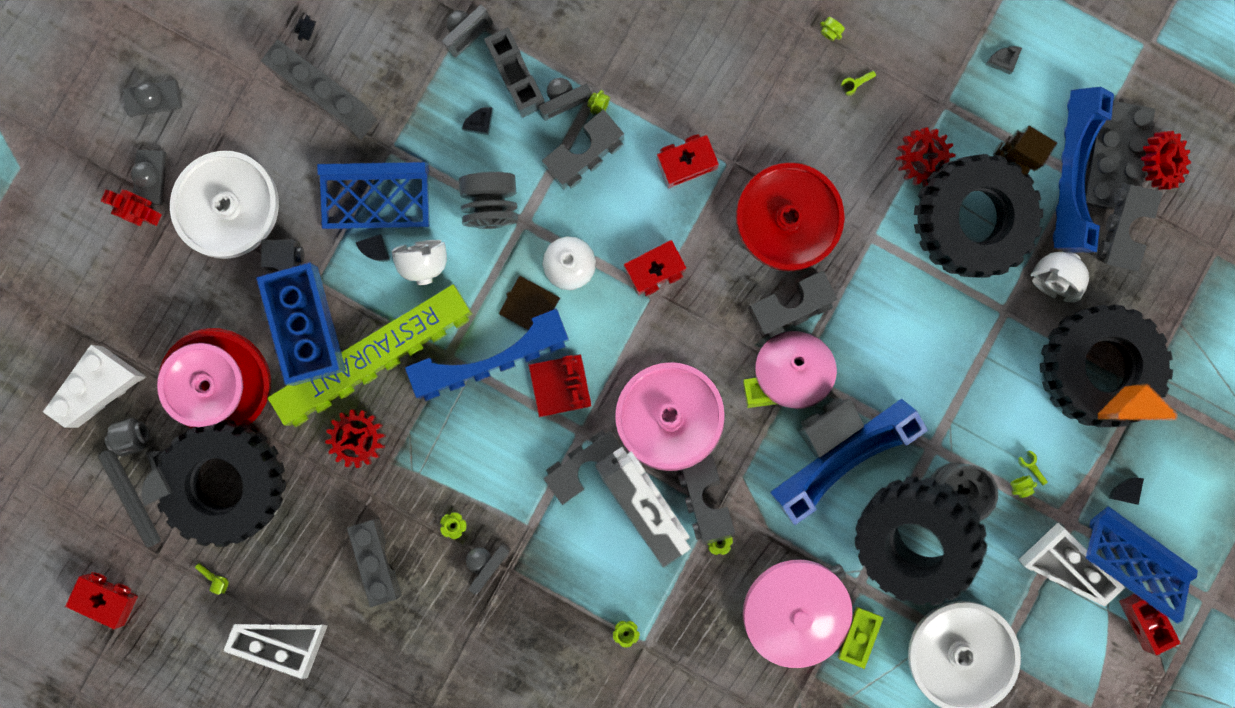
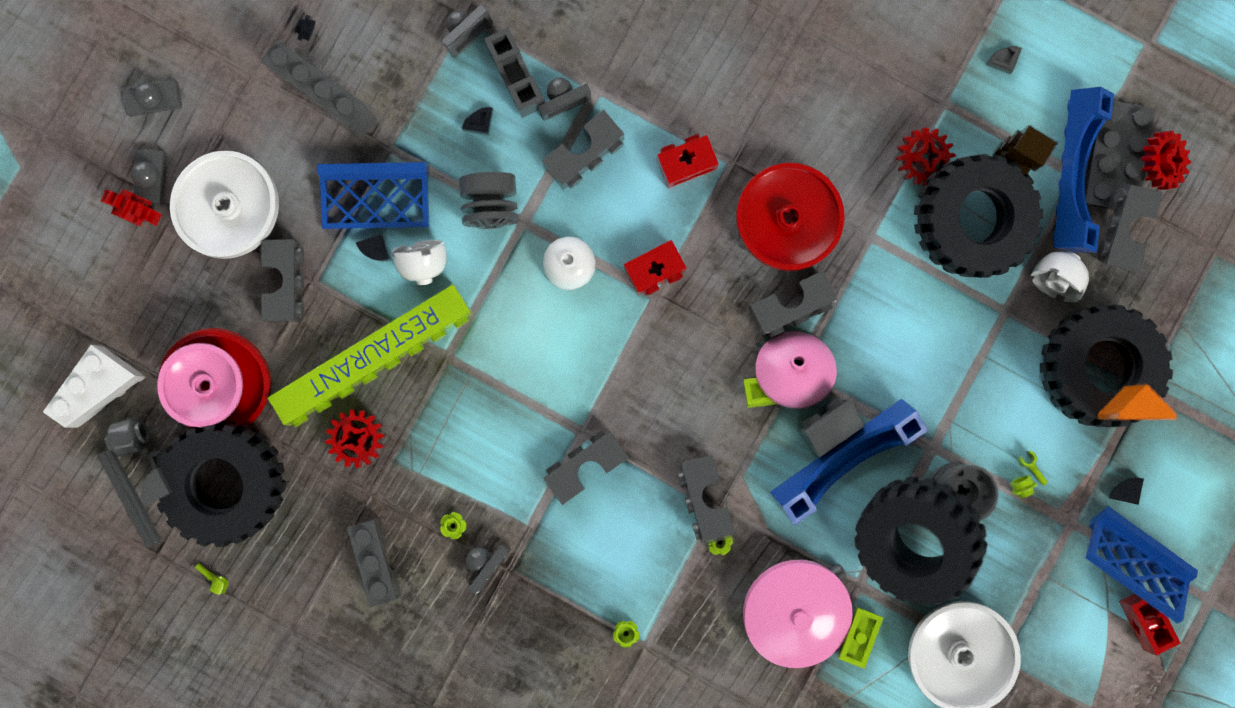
red brick [65,572,138,629] -> none
white wedge [224,624,328,679] -> none
blue brick [257,263,346,386] -> none
blue arch [405,309,569,401] -> none
dark brown piece [498,275,560,330] -> none
red hinge [529,354,592,417] -> none
lime plate [587,90,610,115] -> none
piece [595,447,691,568] -> none
bright pink dish [615,363,725,471] -> none
lime plate [820,17,845,41] -> none
lime hand [841,71,876,96] -> none
white wedge [1019,523,1125,607] -> none

